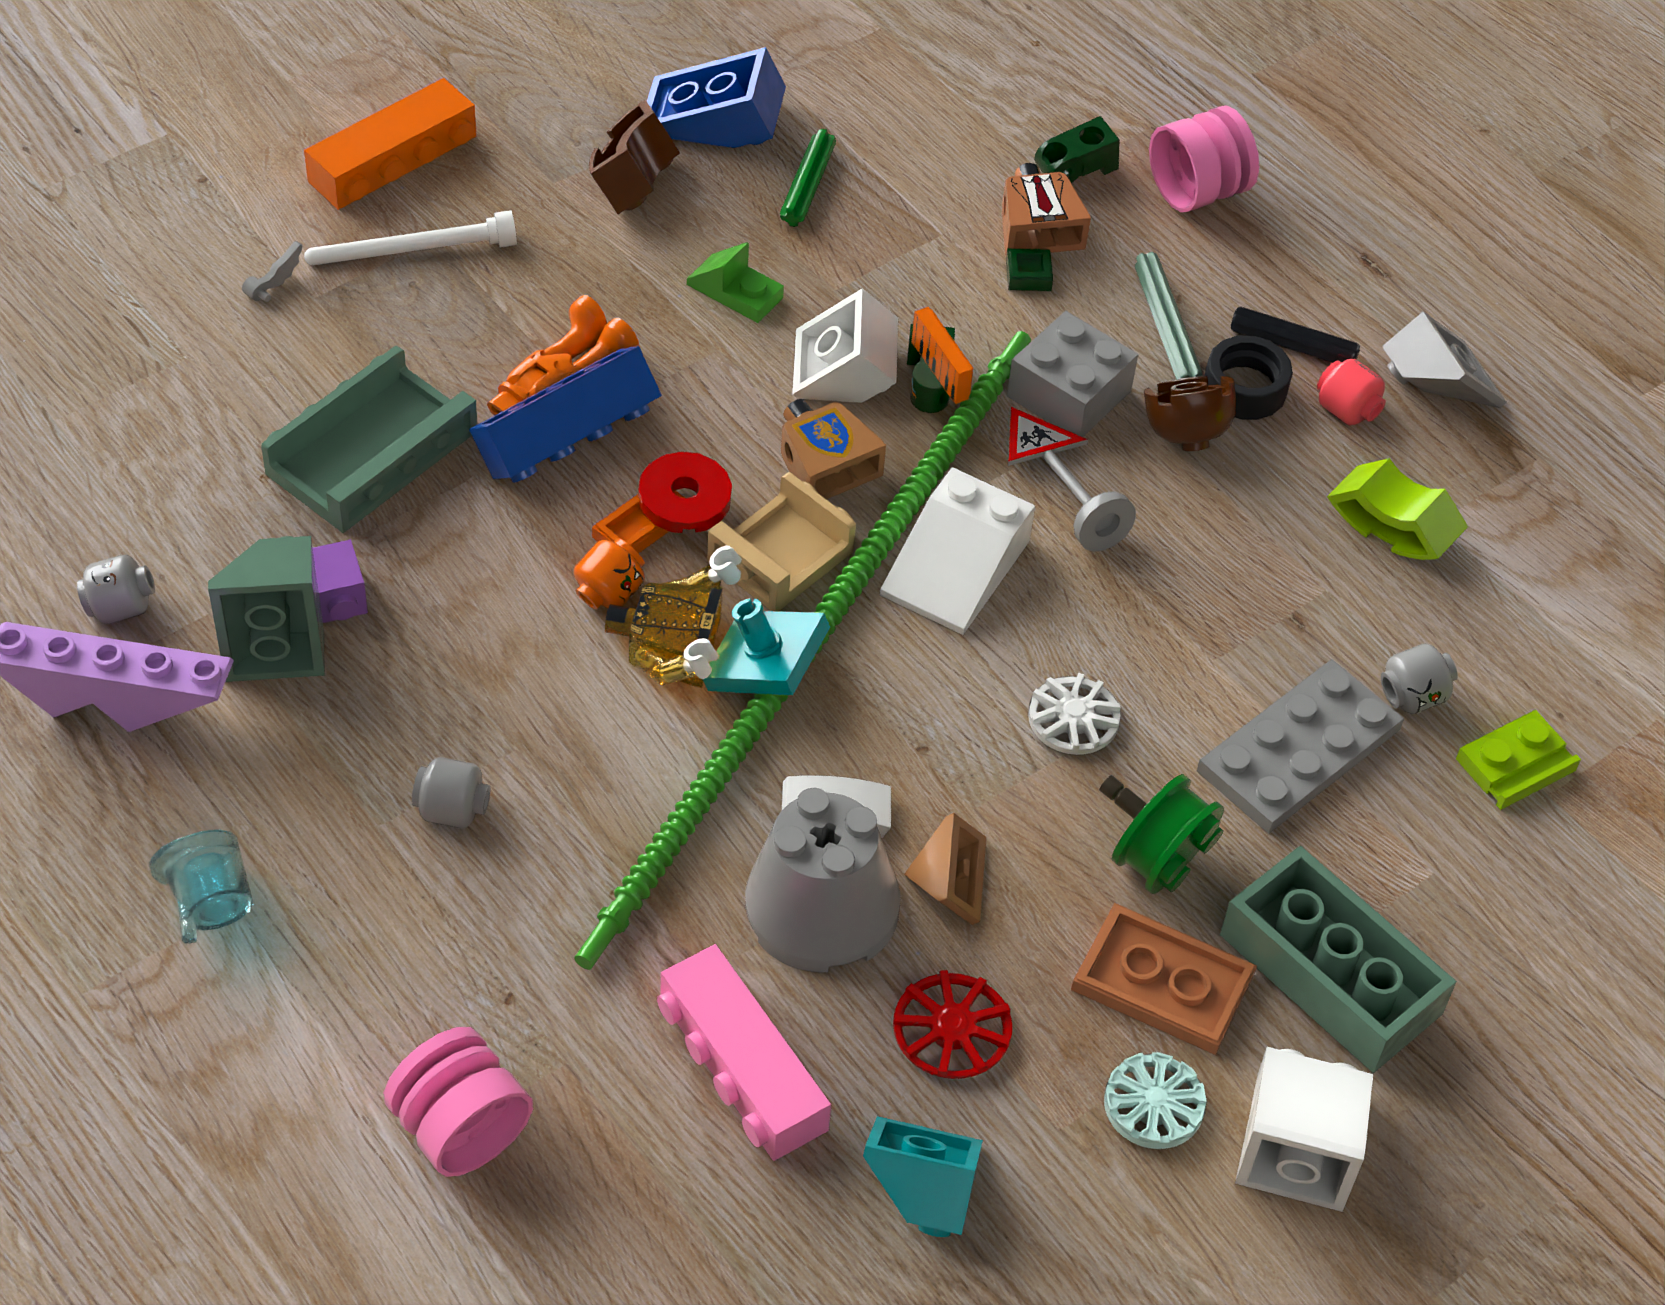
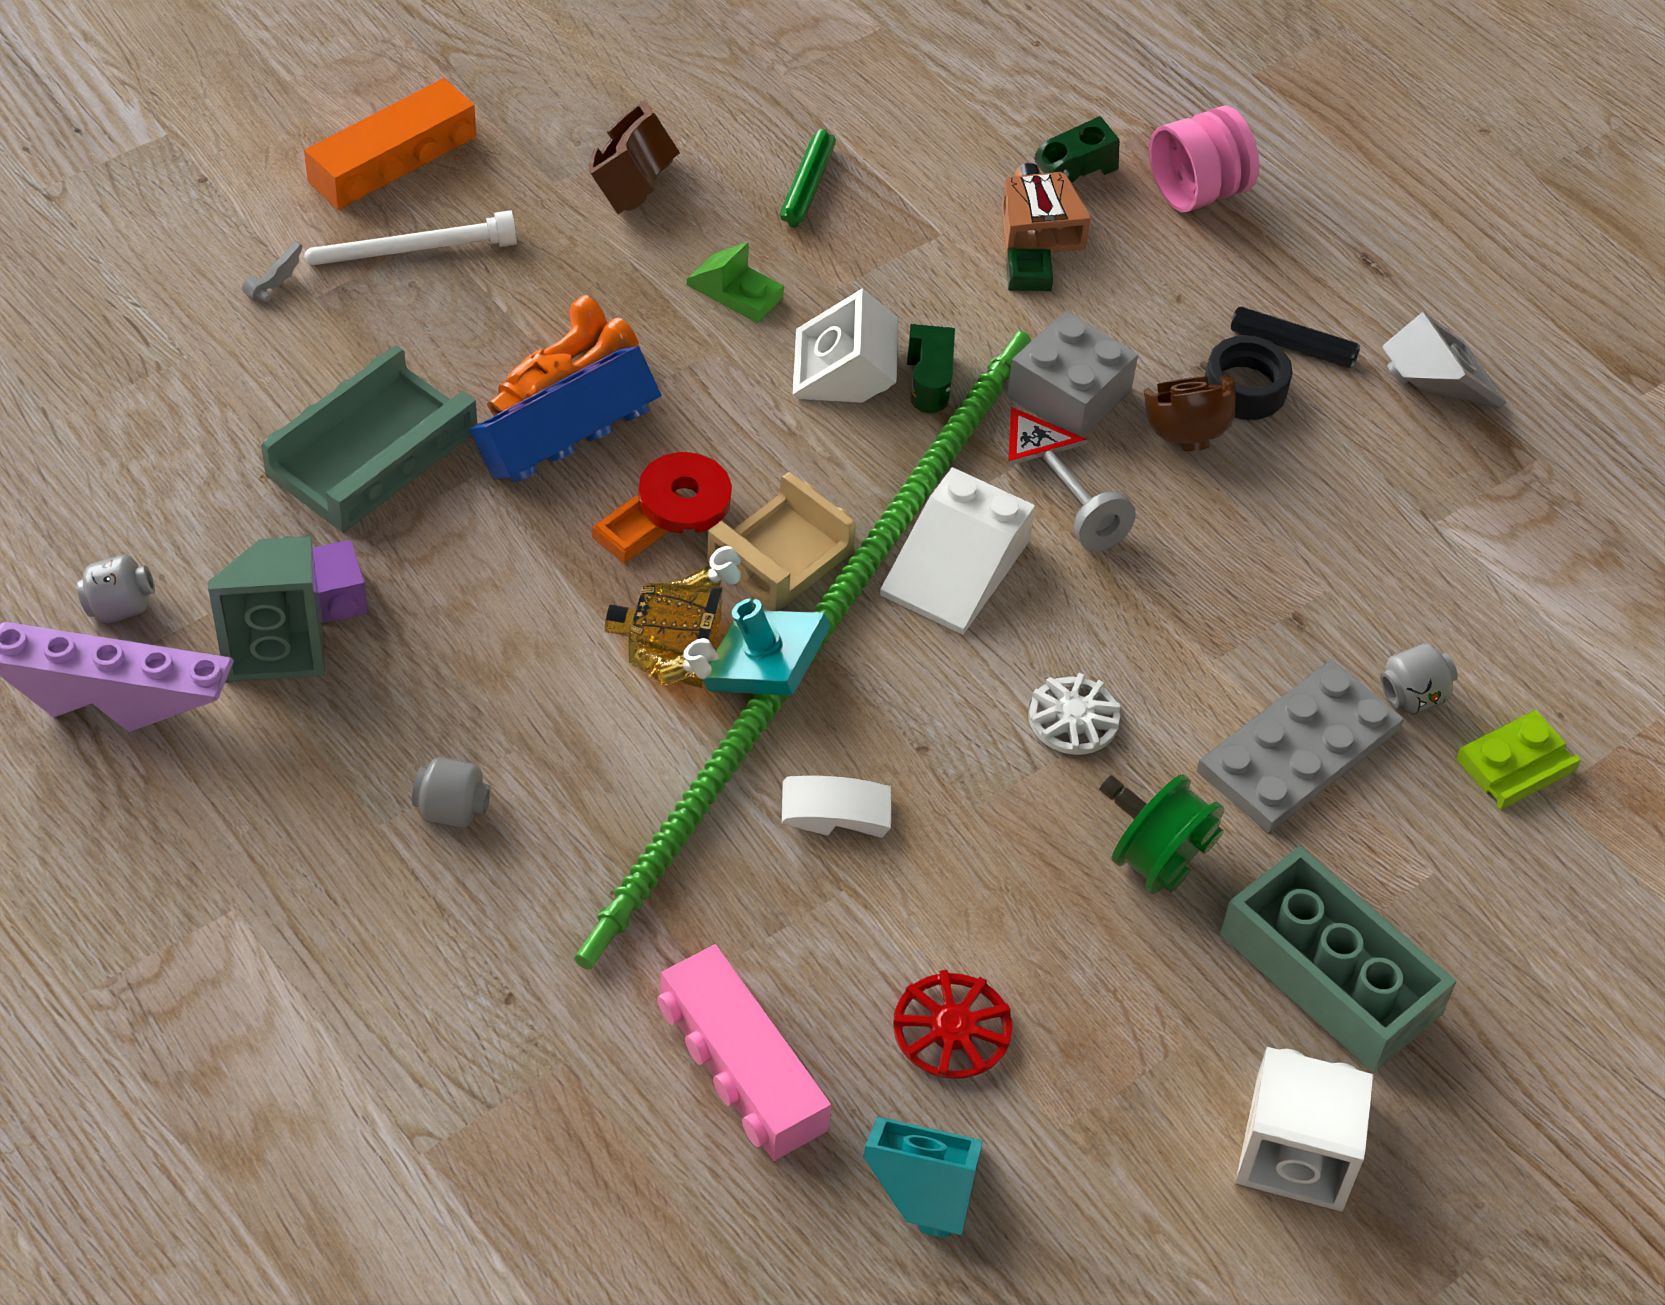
clear light blue hat [149,829,253,944] -> none
bright pink wheel [383,1027,533,1177] -> none
orange head [574,538,645,610] -> none
blue slope [647,47,786,148] -> none
light grey cone [745,788,900,972] -> none
medium nougat torso [781,399,886,500] -> none
medium nougat slope [904,813,986,925] -> none
orange tile [911,306,974,404] -> none
nougat tile [1071,903,1257,1055] -> none
light aqua wheel [1104,1052,1207,1149] -> none
axle [1135,252,1203,379] -> none
coral head [1317,359,1386,426] -> none
lime brick [1327,458,1468,560] -> none

